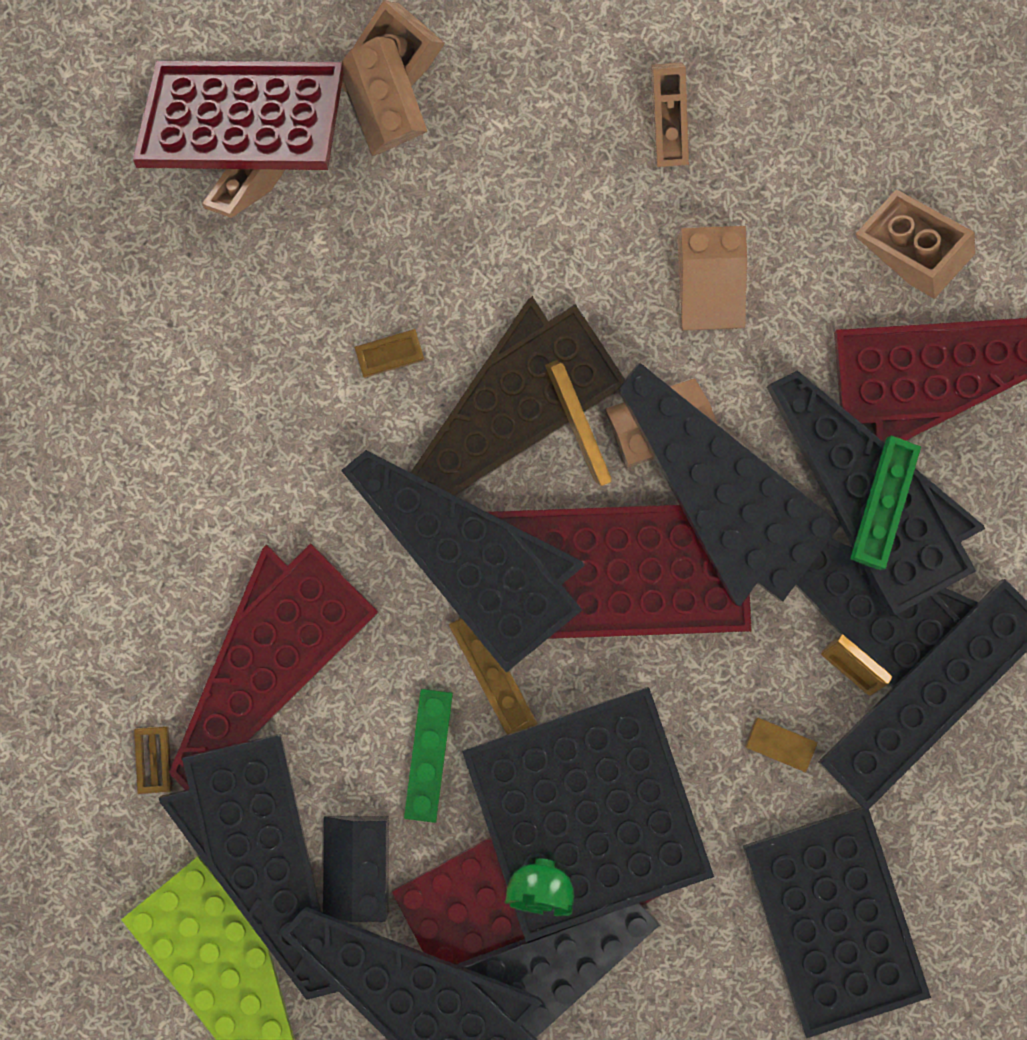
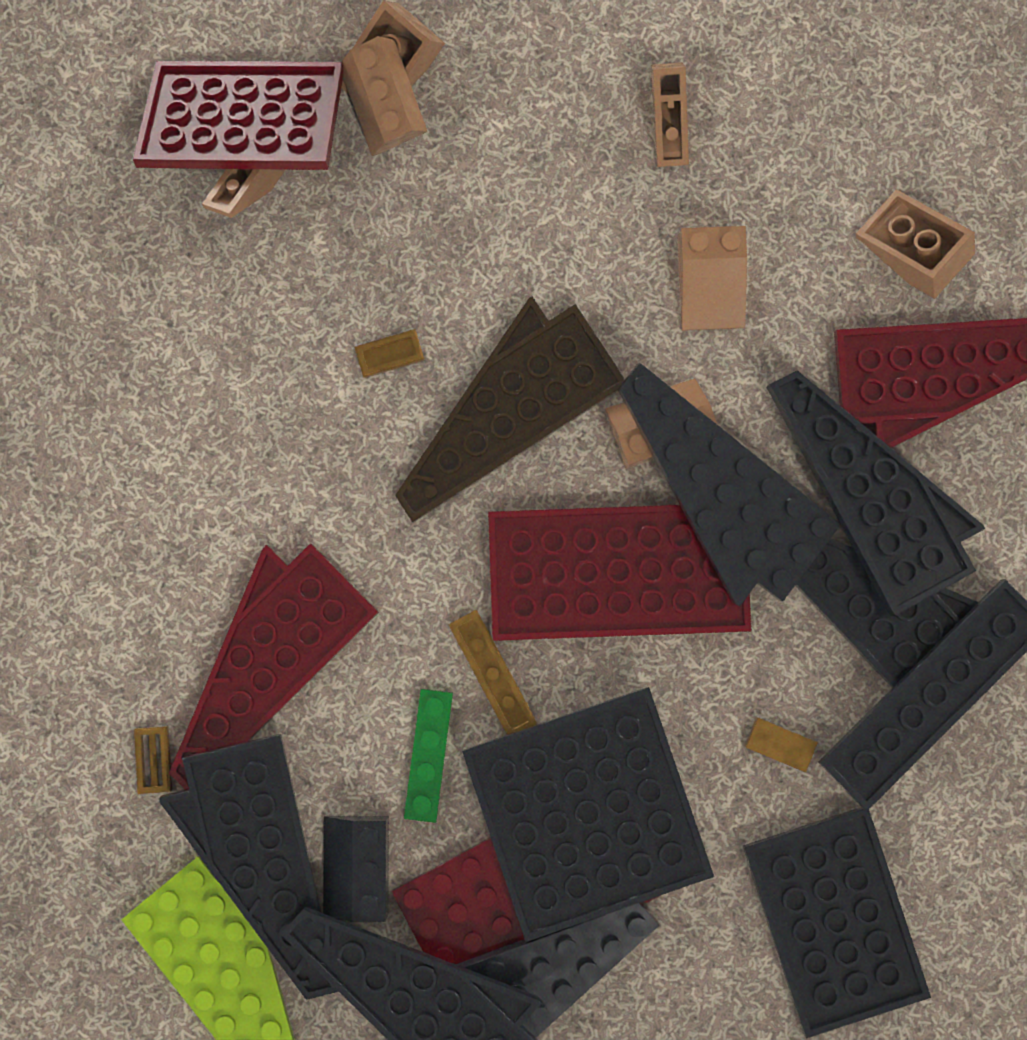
black wing [341,450,585,673] -> none
green cylinder [505,858,574,916] -> none
pearl gold tile [545,361,612,486] -> none
pearl gold tile [821,634,892,696] -> none
green plate [850,435,921,570] -> none

